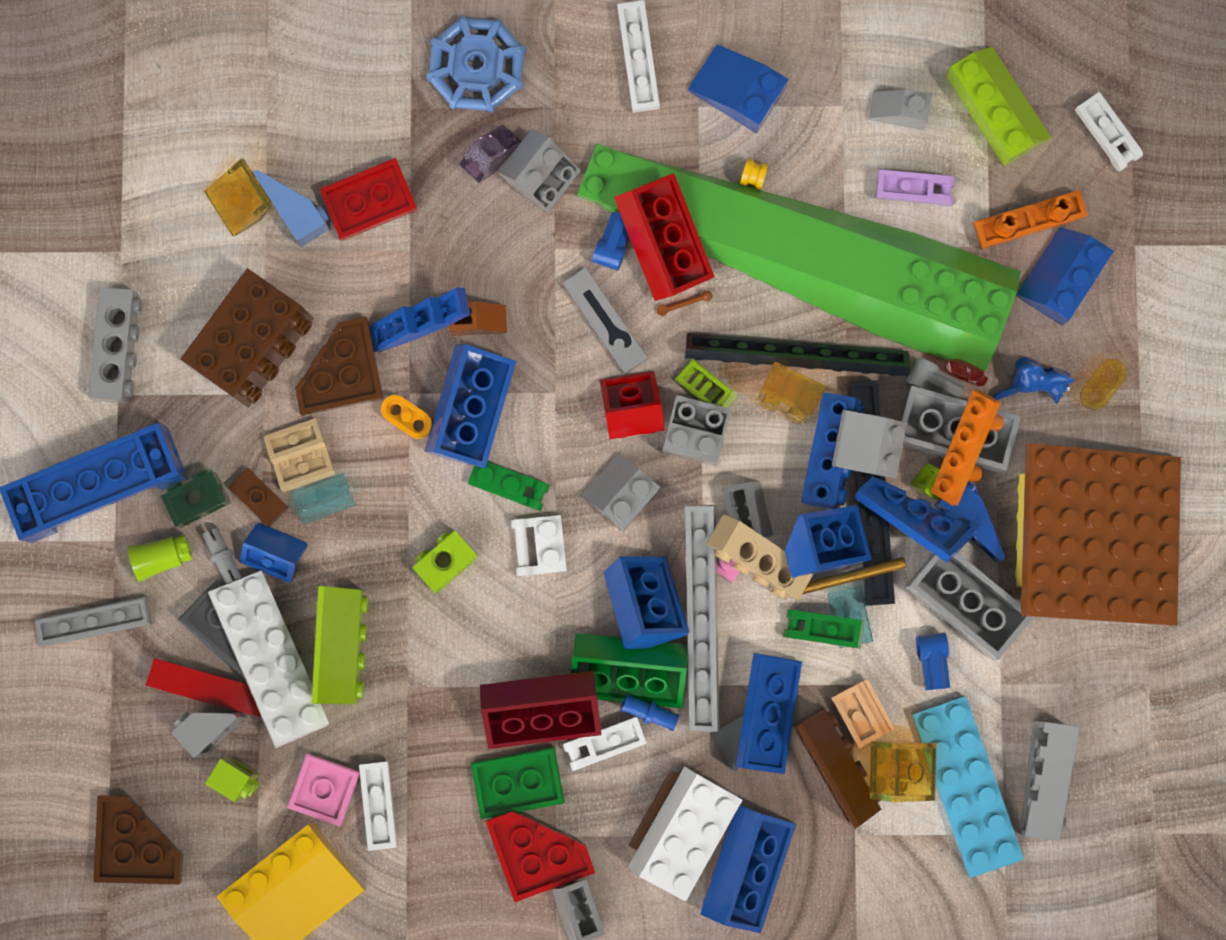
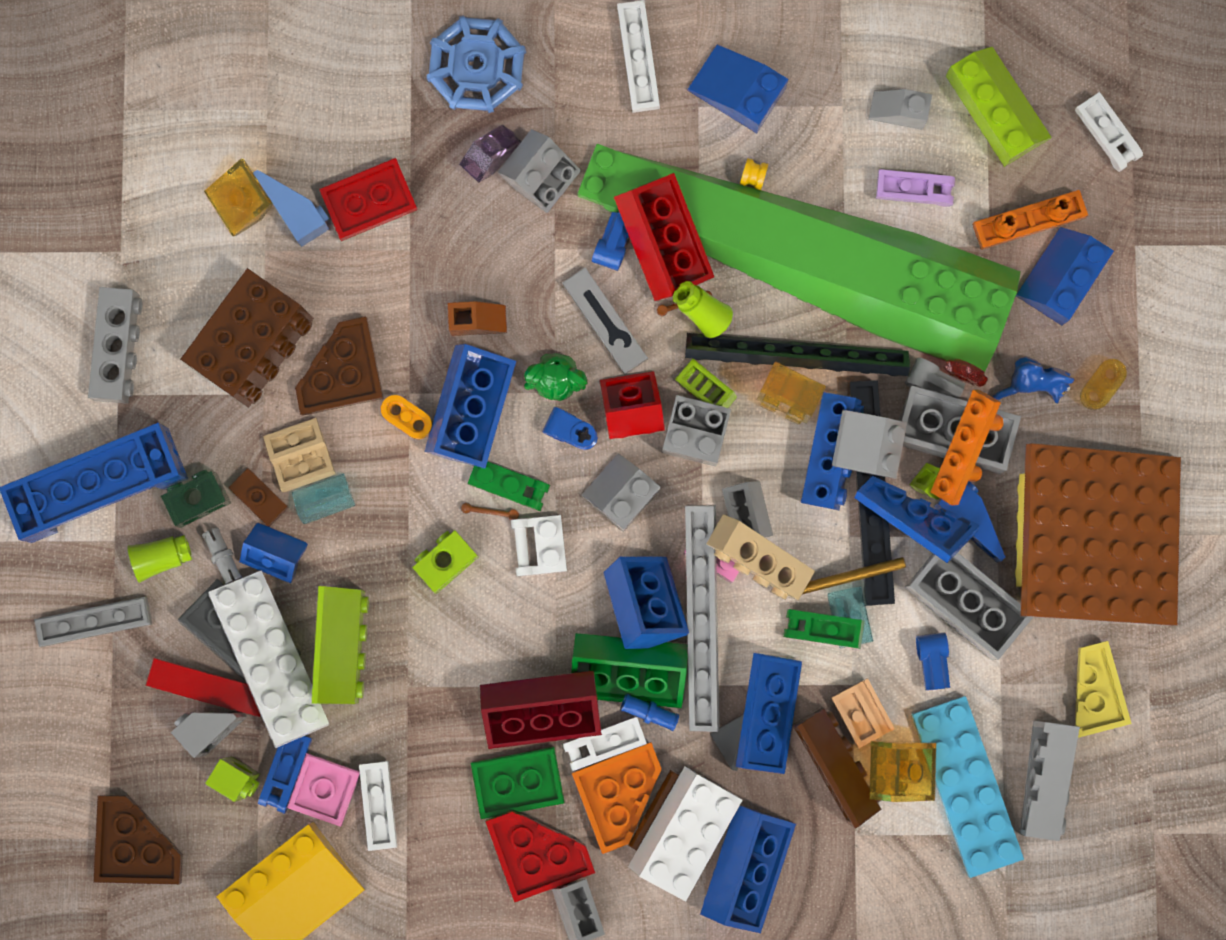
blue slope [369,287,471,352] -> none
blue slope [785,505,872,578] -> none
none -> blue plate [258,735,313,814]
none -> dark orange hinge [461,503,519,520]
none -> green hair [524,353,588,401]
none -> blue piece [542,407,598,450]
none -> orange plate [572,742,662,854]
none -> lime plant [673,281,733,338]
none -> light yellow wing [1075,641,1132,738]

